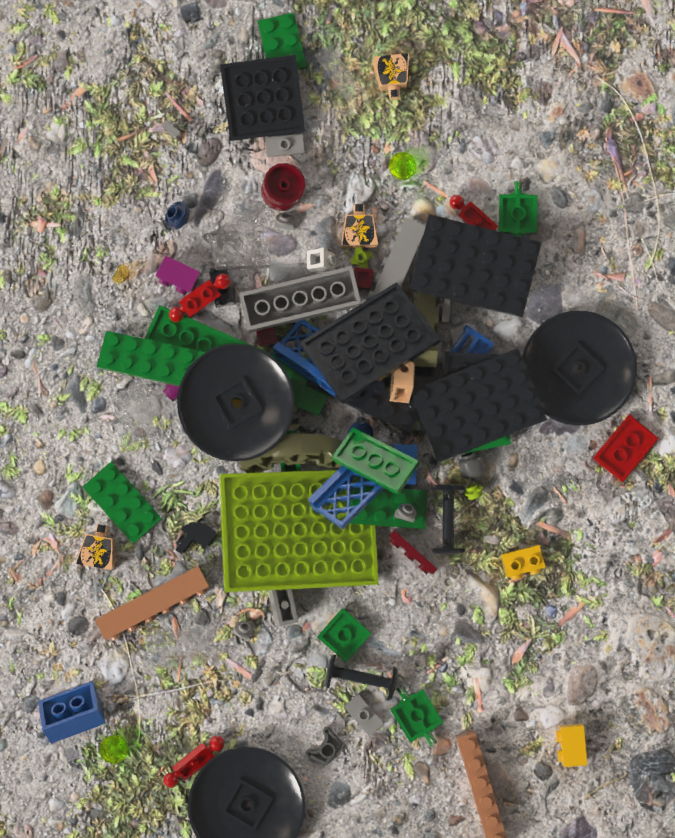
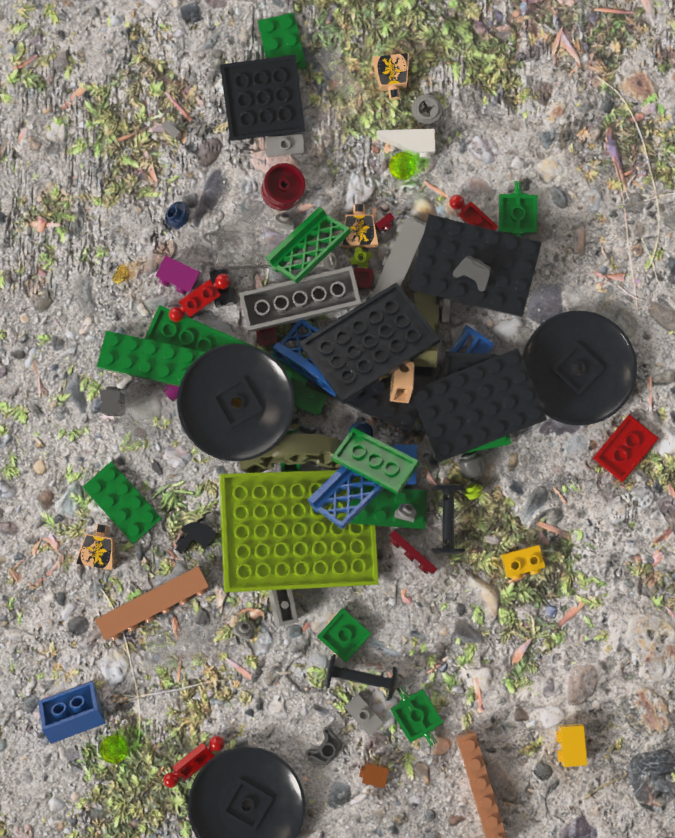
none -> dark grey brick [100,386,125,416]
none -> green fence [265,207,352,284]
none -> dark orange brick [359,761,389,788]
none -> dark red plate [375,212,395,233]
none -> white slope [377,129,435,159]
none -> light grey gear [412,94,442,125]
none -> dark grey piece [453,256,491,291]

